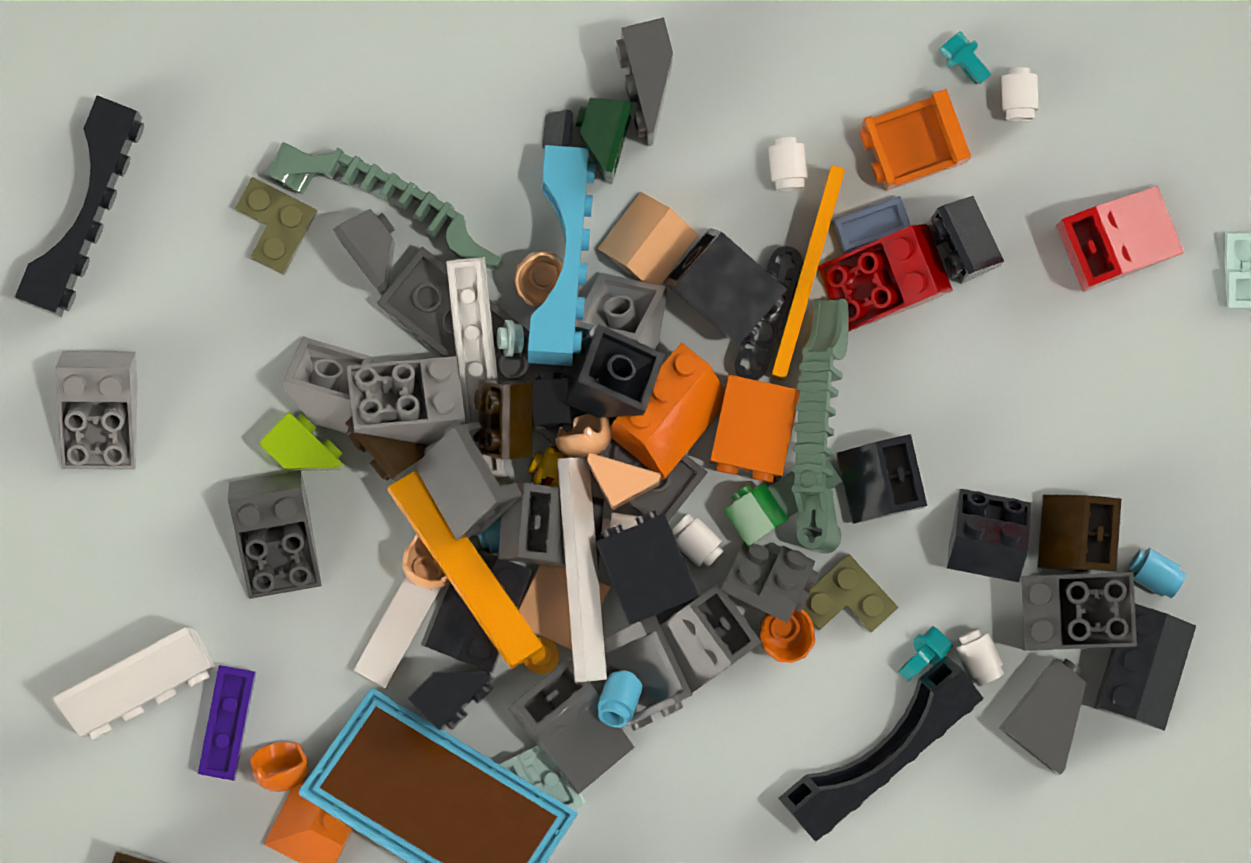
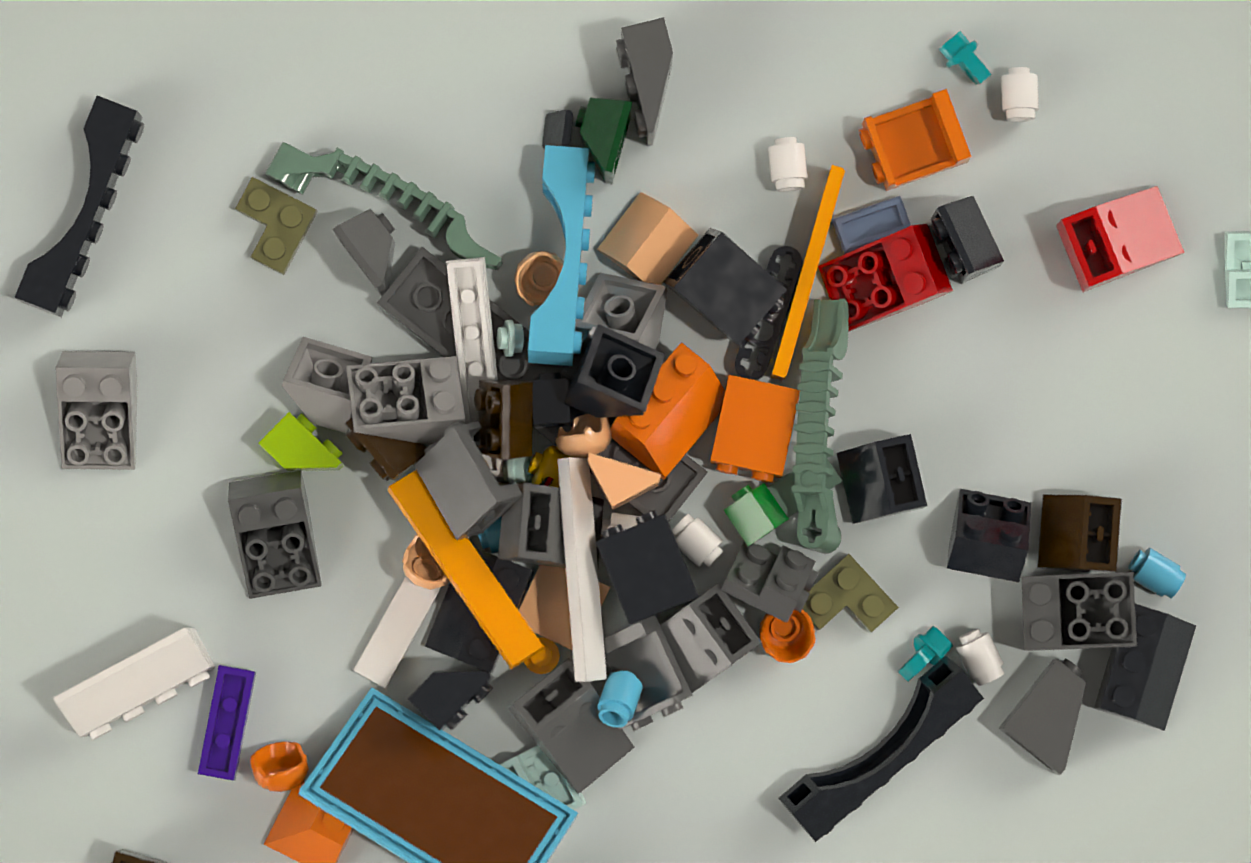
none -> light aqua plate [503,457,531,484]

